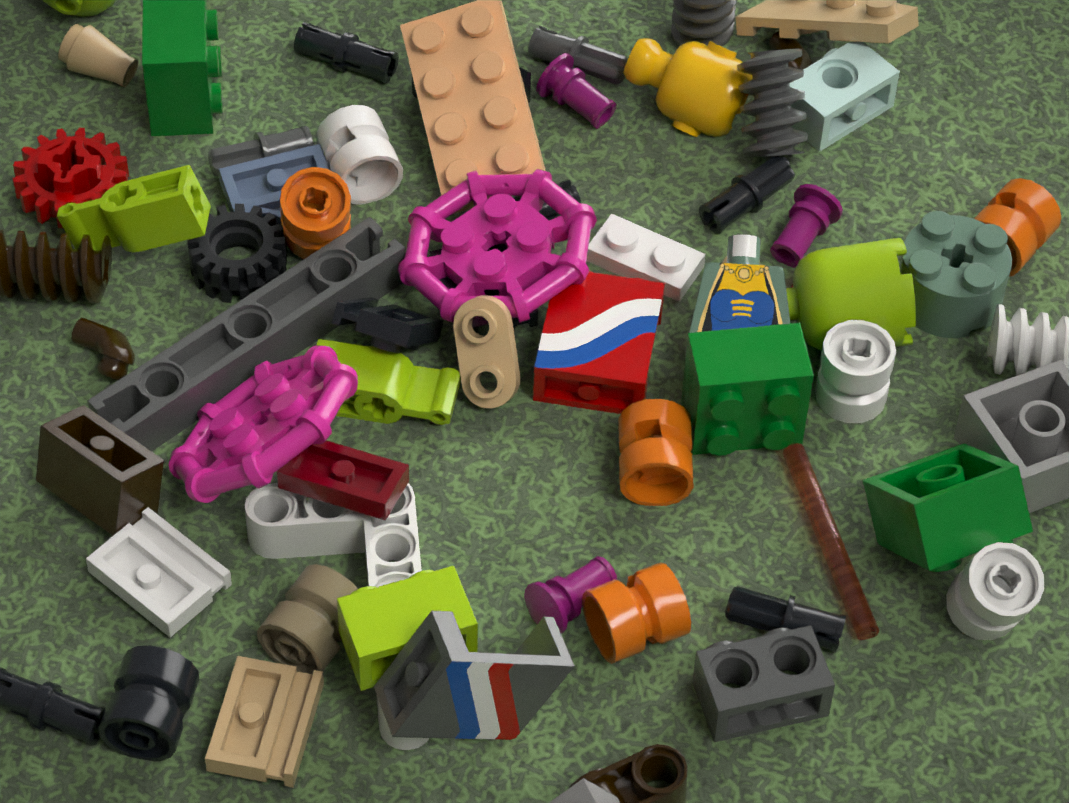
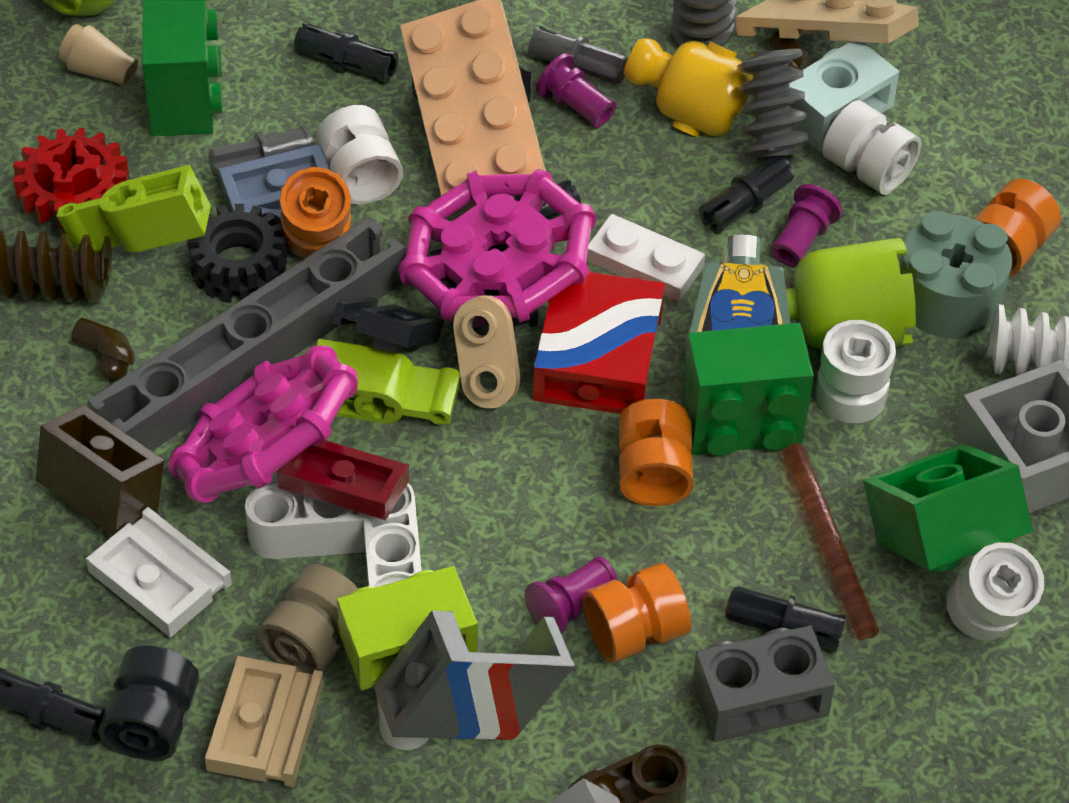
none -> white wheel [822,100,922,195]

